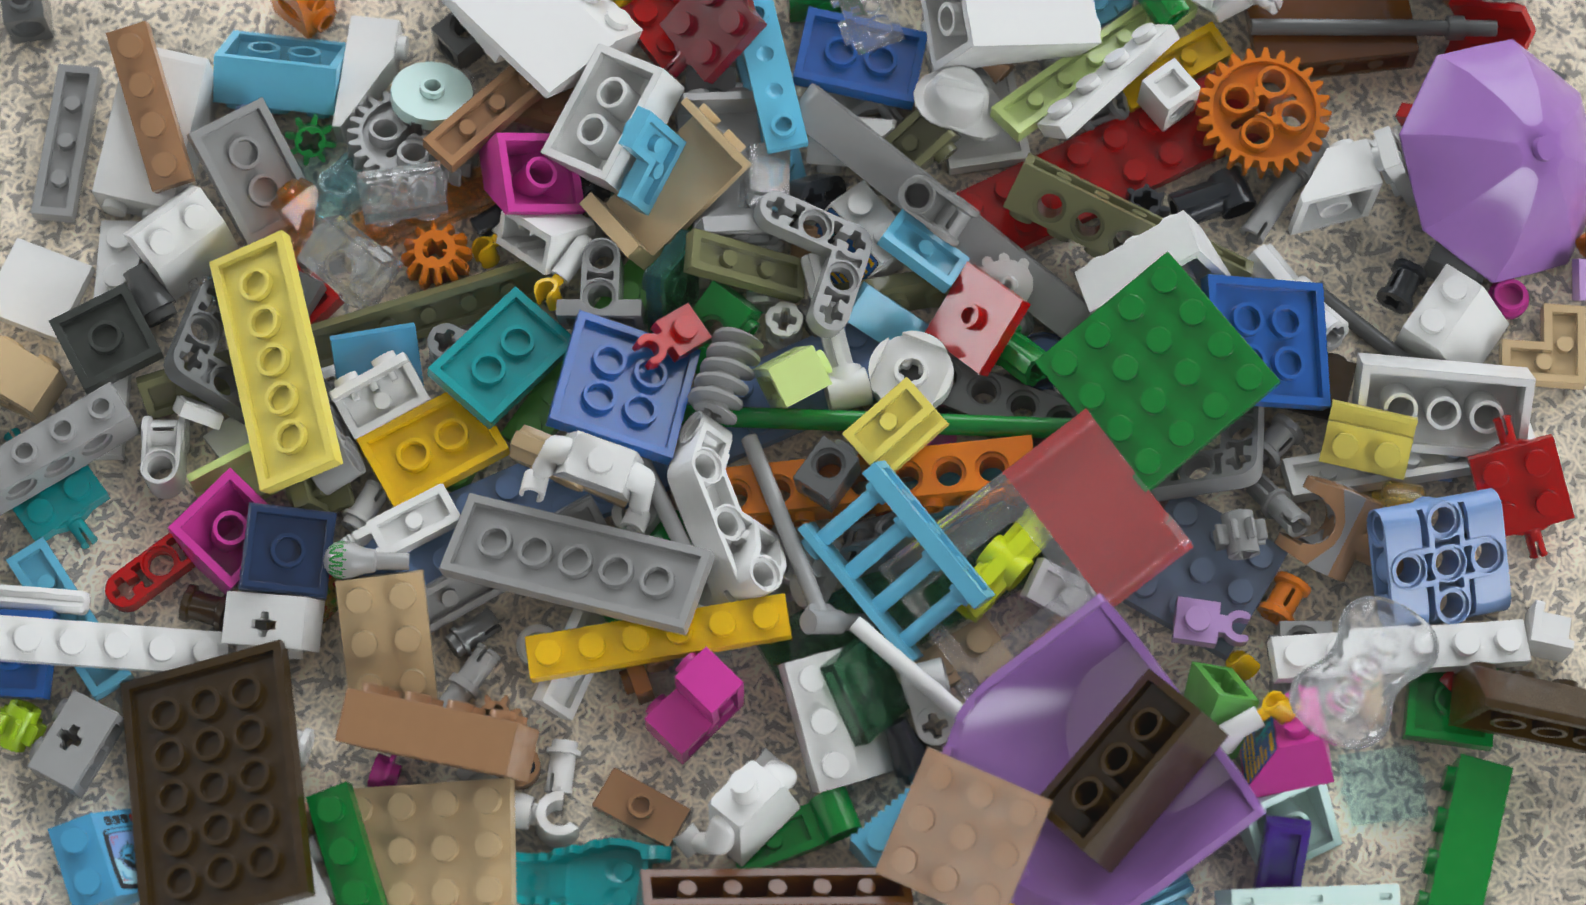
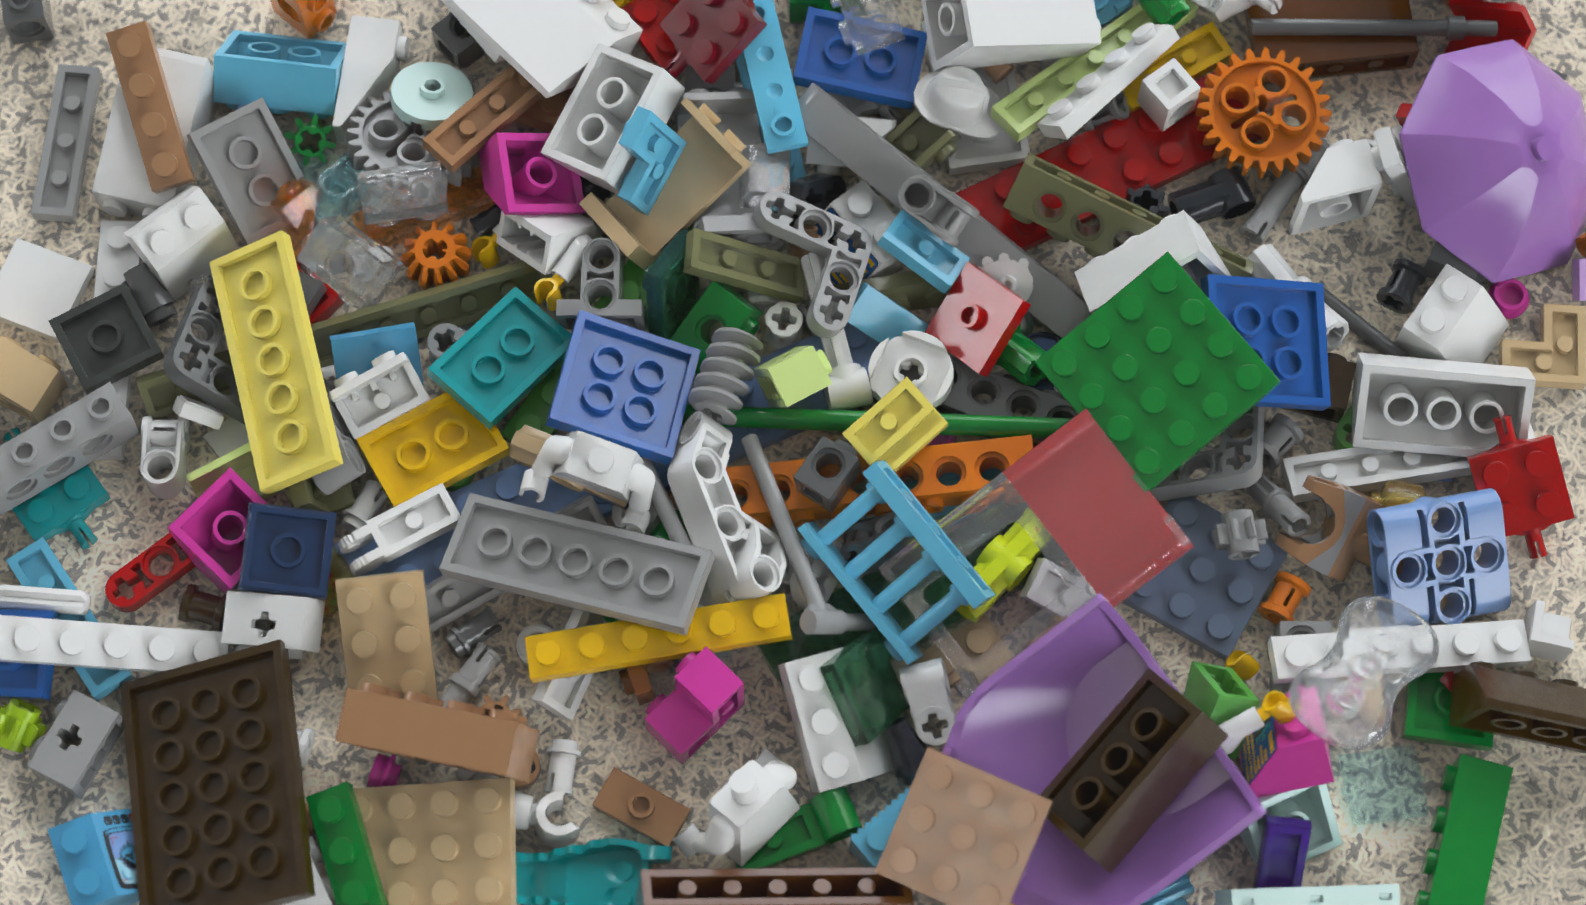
light grey piece [323,541,410,580] -> none
plate [632,303,712,370] -> none
white bar [848,616,963,721] -> none
lavender plate [1171,596,1251,649] -> none
light yellow plate [1319,399,1418,480] -> none

